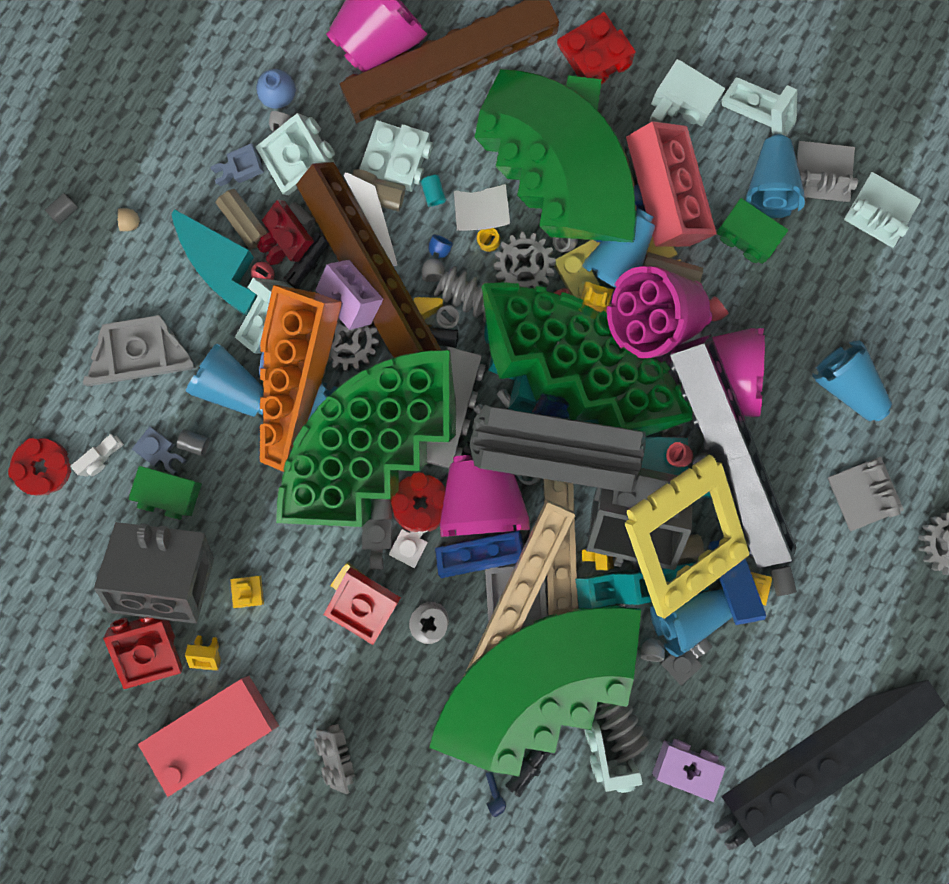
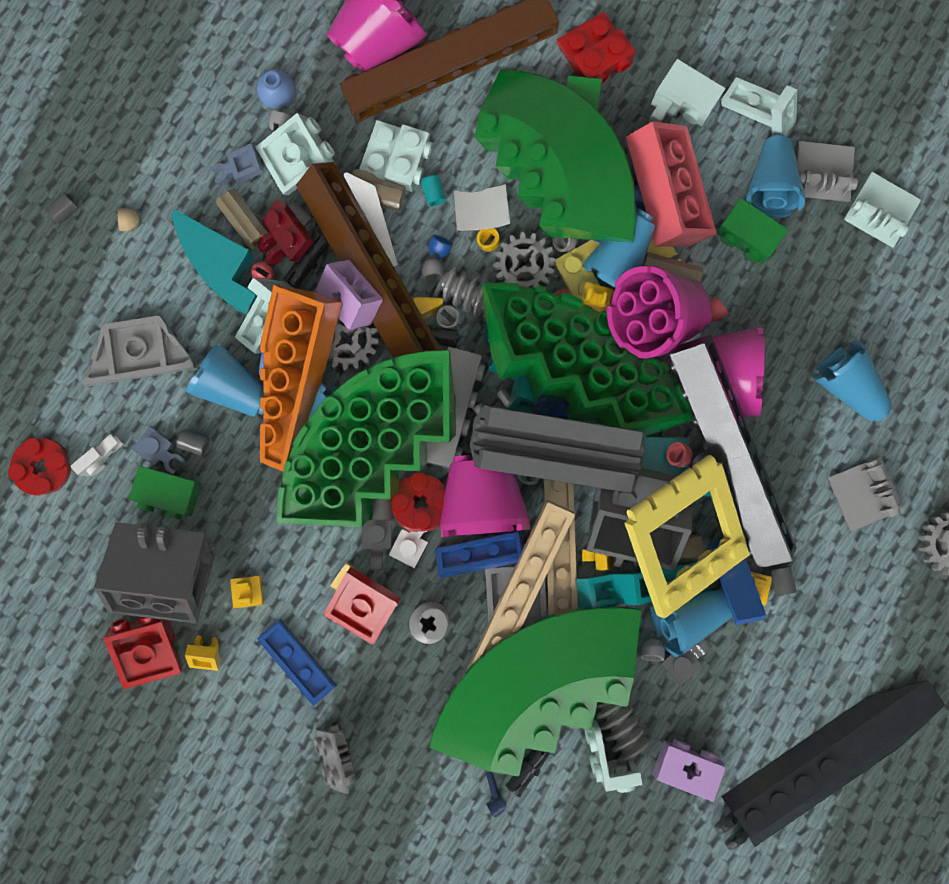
coral brick [138,676,279,797] -> none
none -> blue tile [257,619,337,706]

